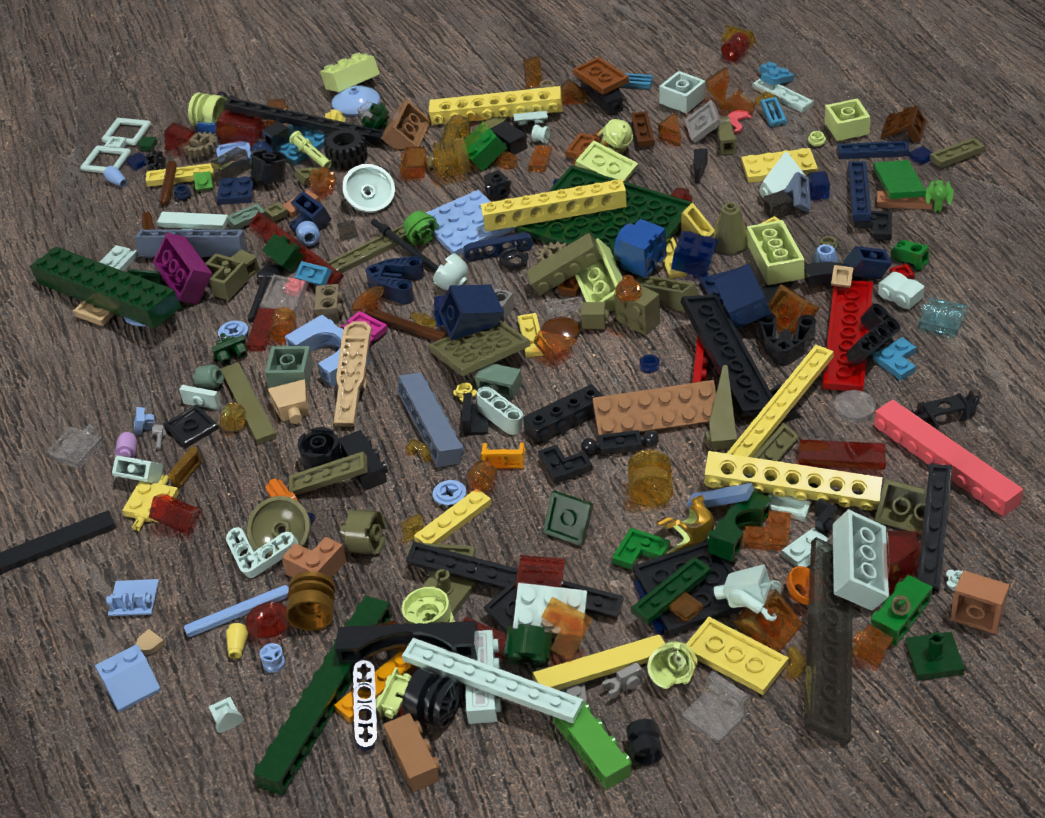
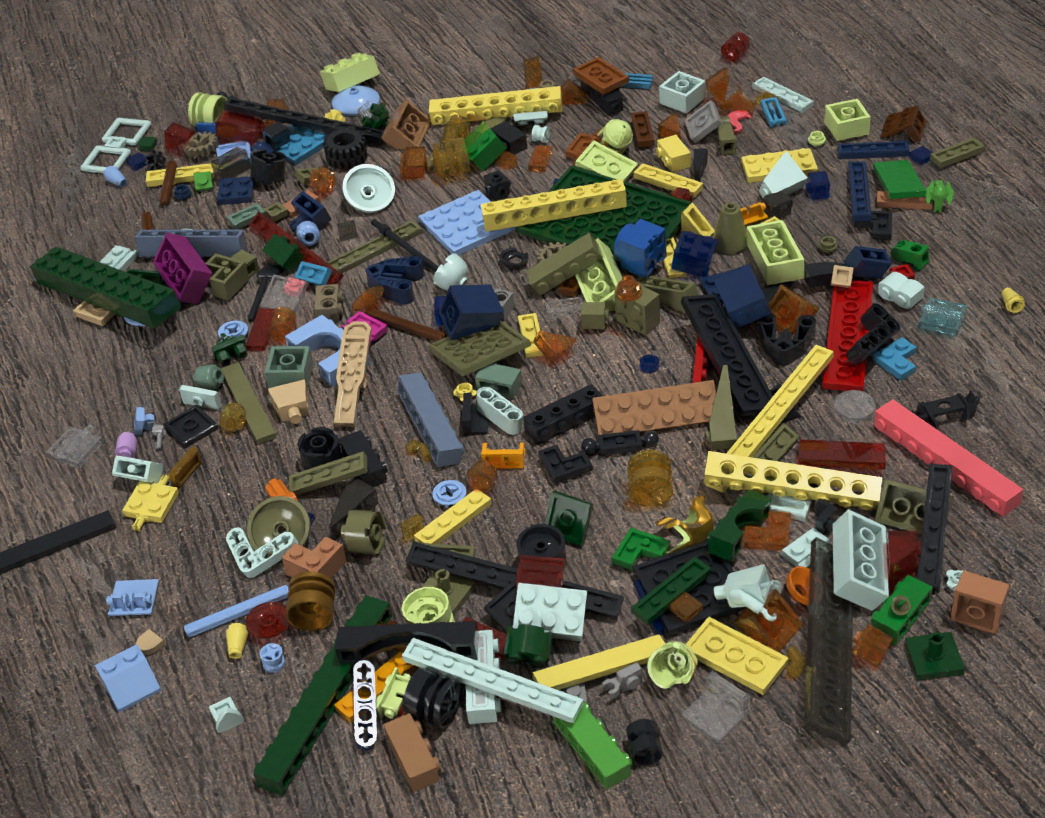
clear red slope [149,493,201,534] -> none
light aqua tile [157,212,228,230] -> none
yellowish green pin [289,131,332,170] -> none
bright green cone [403,210,439,246] -> none
clear yellow tile [410,312,437,327] -> none
dark blue beam [463,232,534,261] -> none
reddish brown dish [541,317,580,346] -> none
clear orange plate [541,596,593,661] -> none
medium blue tile [687,483,754,508] -> none
clear yellow hinge [722,25,756,47] -> none
dark azure plate [759,62,795,86] -> none
sand blue slope [782,172,811,212] -> none
light blue piece [812,244,838,263] -> none
none -> clear smoke slope [329,478,379,541]
none -> black wheel [516,524,567,578]
none -> light yellow plate [633,163,703,198]
none -> light yellow brick [656,135,691,172]
none -> light orange hinge [741,202,769,226]
none -> light yellow cone [1001,288,1025,313]

